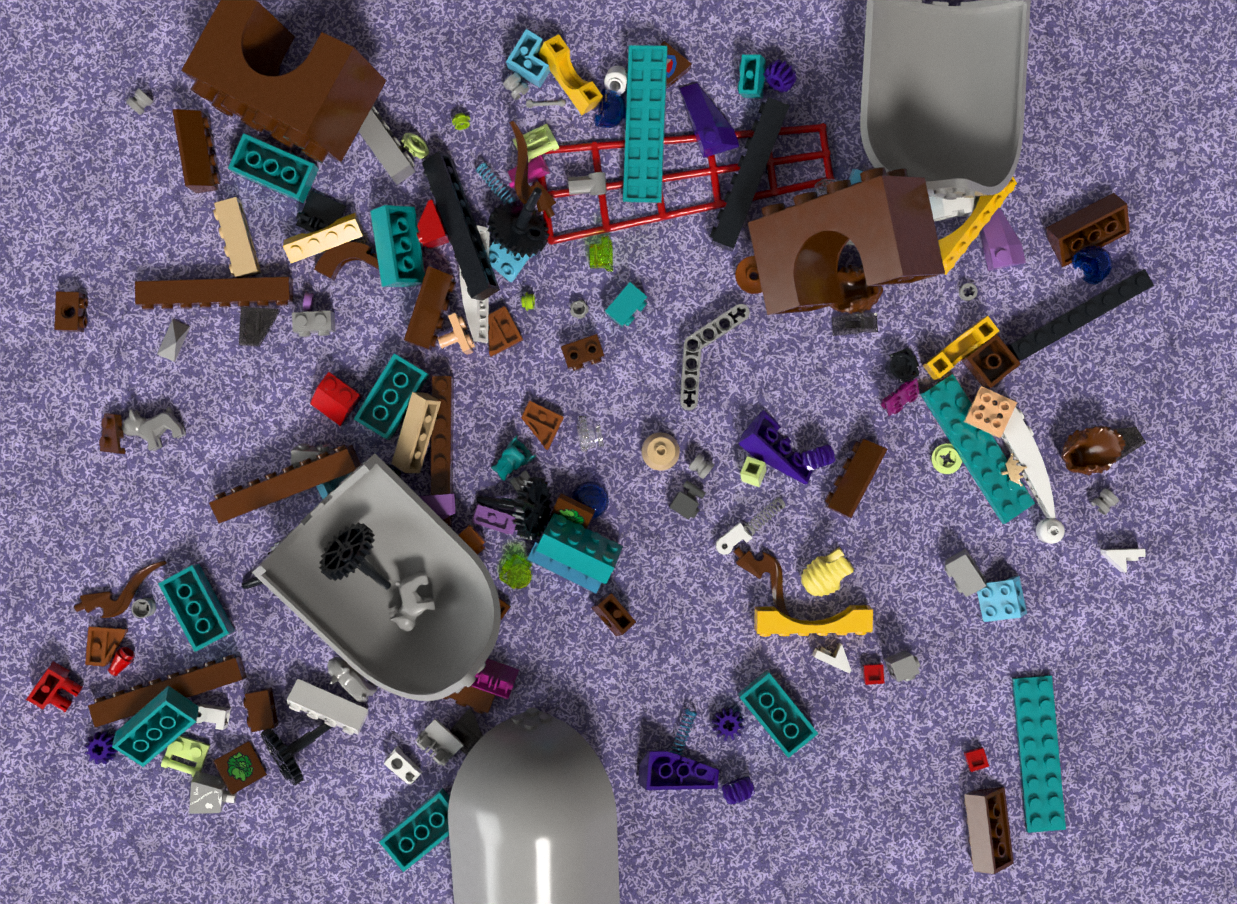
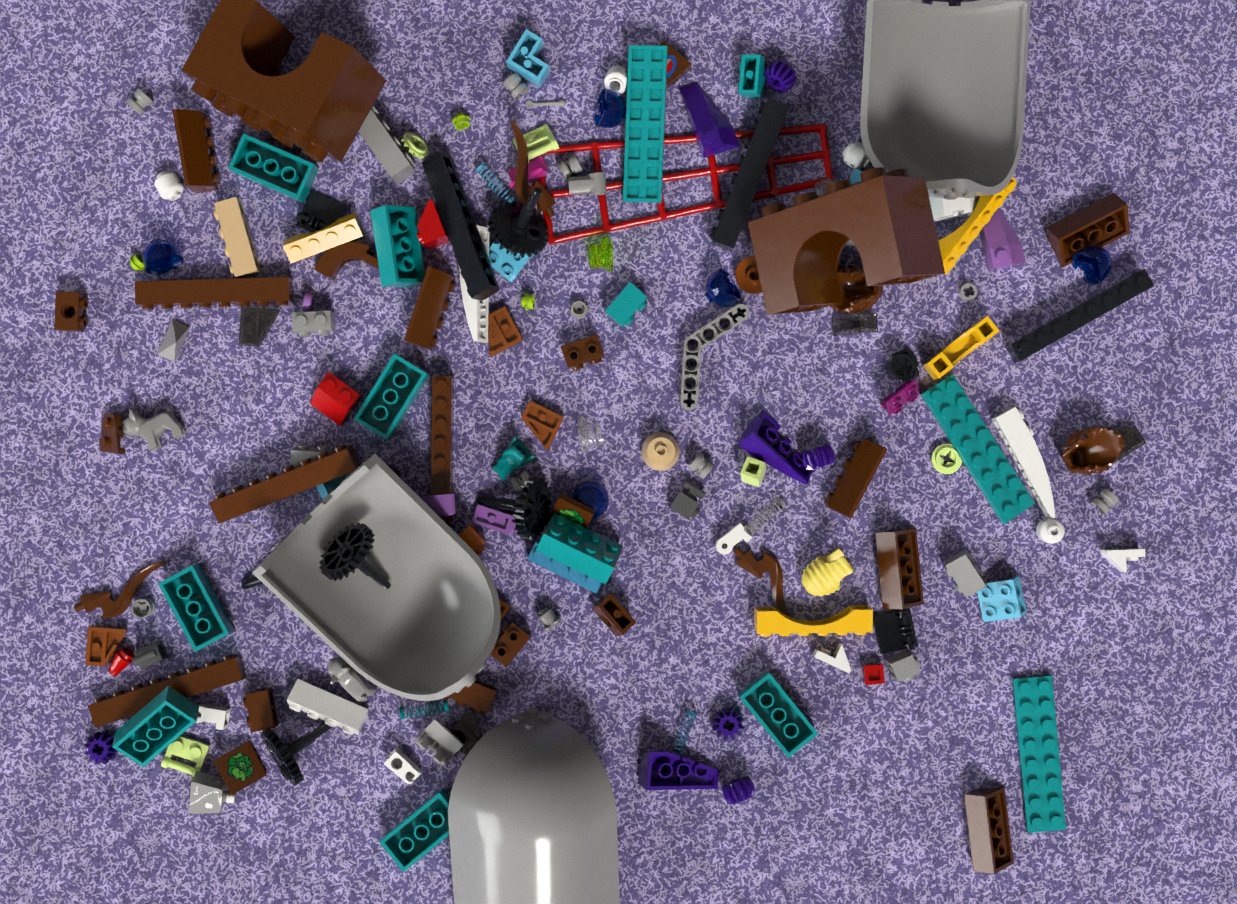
red brick [26,661,83,712] -> none
light grey animal [389,571,435,631] -> none
tan brick [391,392,441,473] -> none
light nougat plate [437,313,475,355] -> none
magenta hinge [472,658,519,699] -> none
clear neon green piece [498,553,533,589] -> none
yellow arch [538,34,603,115] -> none
reddish brown brick [961,334,1021,389] -> none
light nougat plate [964,386,1017,438] -> none
red plate [964,747,989,772] -> none
tan piece [1001,453,1027,486] -> none
none -> lime plate [130,253,148,271]
none -> dark grey brick [132,640,168,669]
none -> clear blue cylinder [142,239,183,275]
none -> white head [154,171,184,201]
none -> teal piece [399,699,450,720]
none -> reddish brown brick [490,621,532,667]
none -> light grey brick [537,607,561,632]
none -> light grey wheel [557,155,583,180]
none -> clear blue cylinder [705,267,741,307]
none -> white head [842,142,871,170]
none -> black hinge [873,608,918,654]
none -> reddish brown slope [875,528,924,609]

